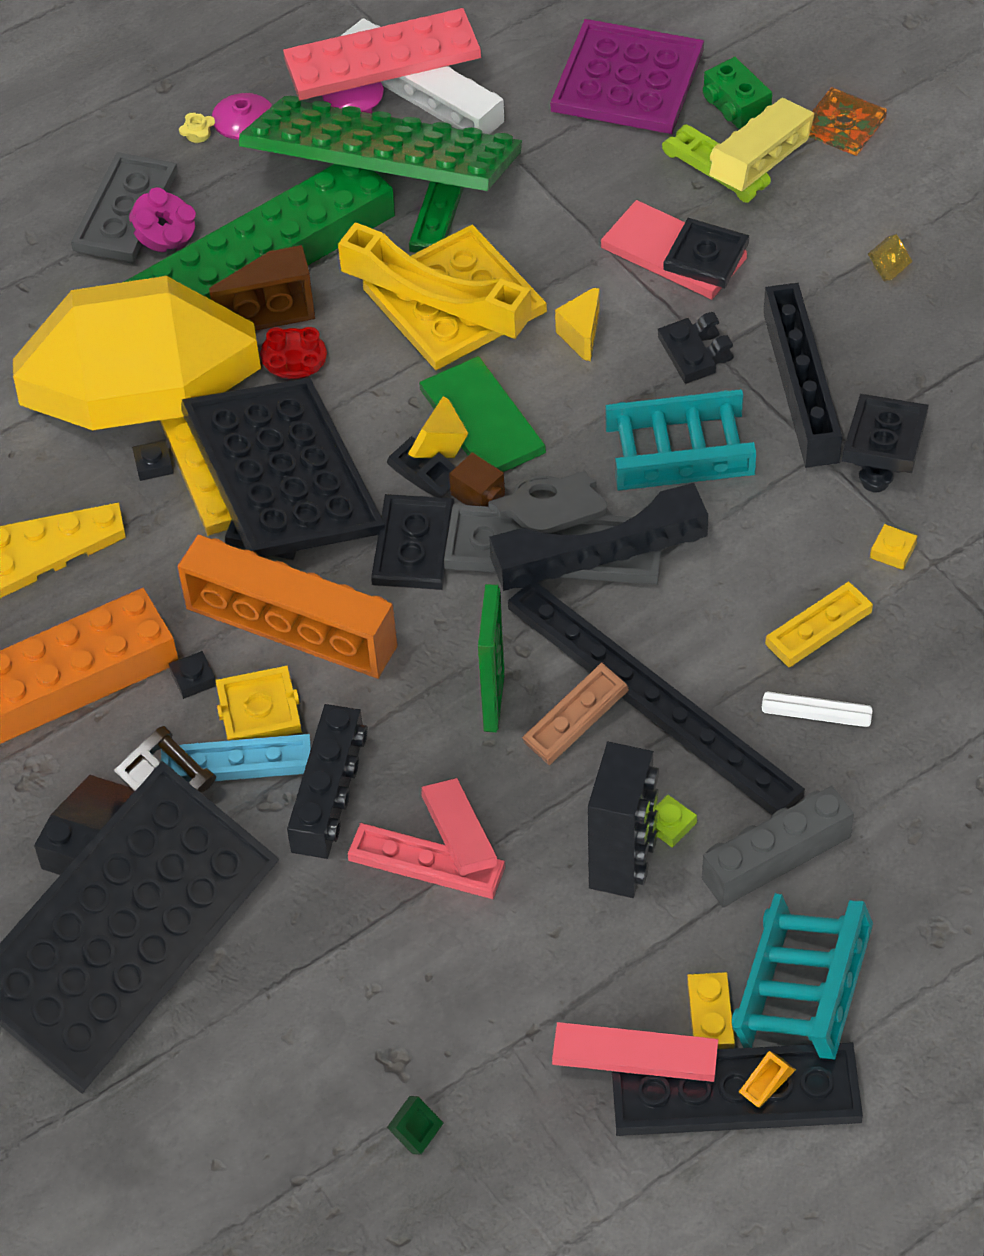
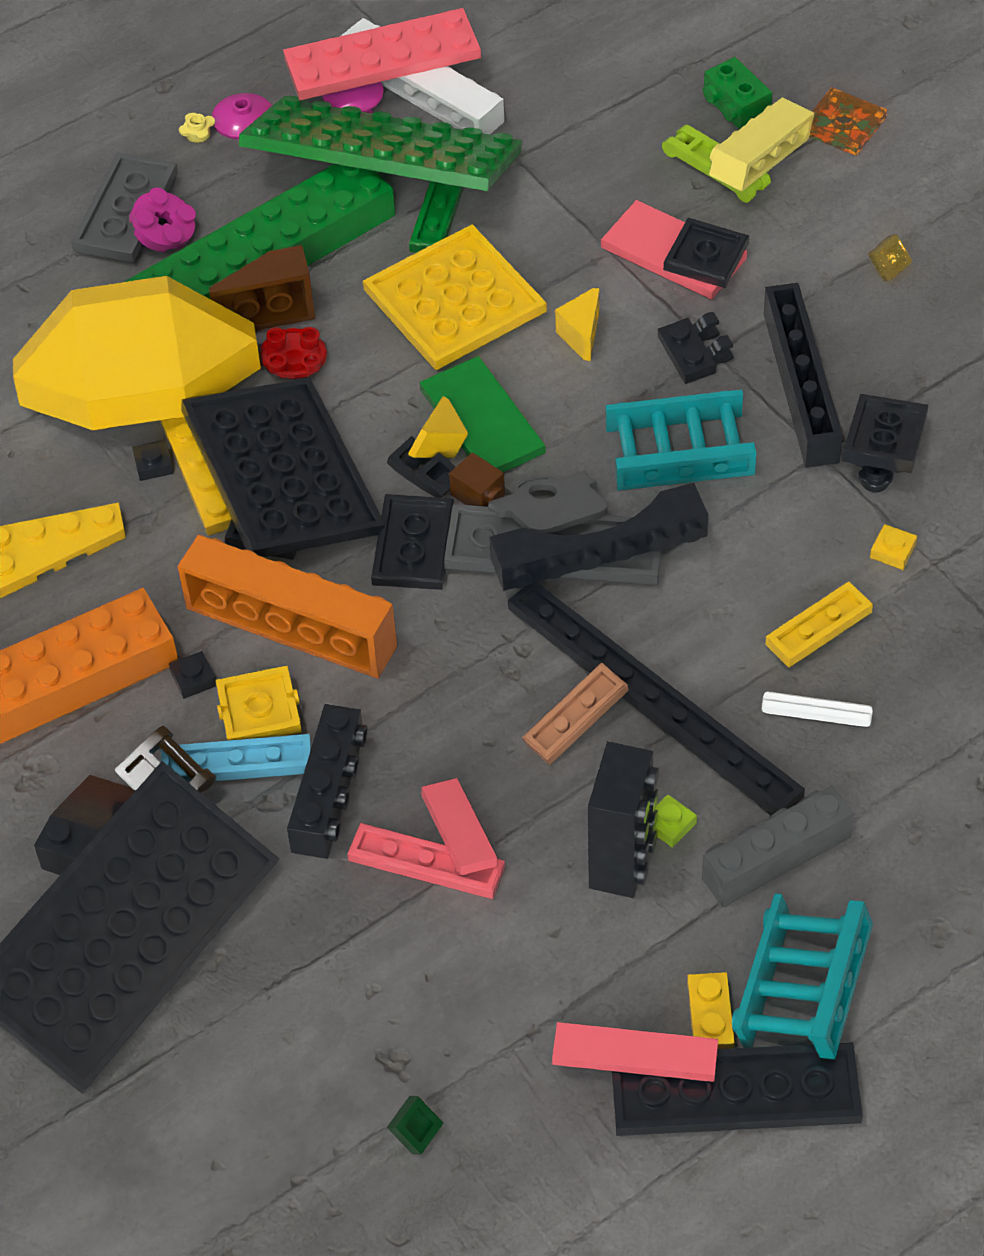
yellow arch [338,222,531,339] -> none
green tile [478,584,505,733] -> none
magenta plate [550,19,704,134] -> none
light orange piece [739,1051,796,1108] -> none

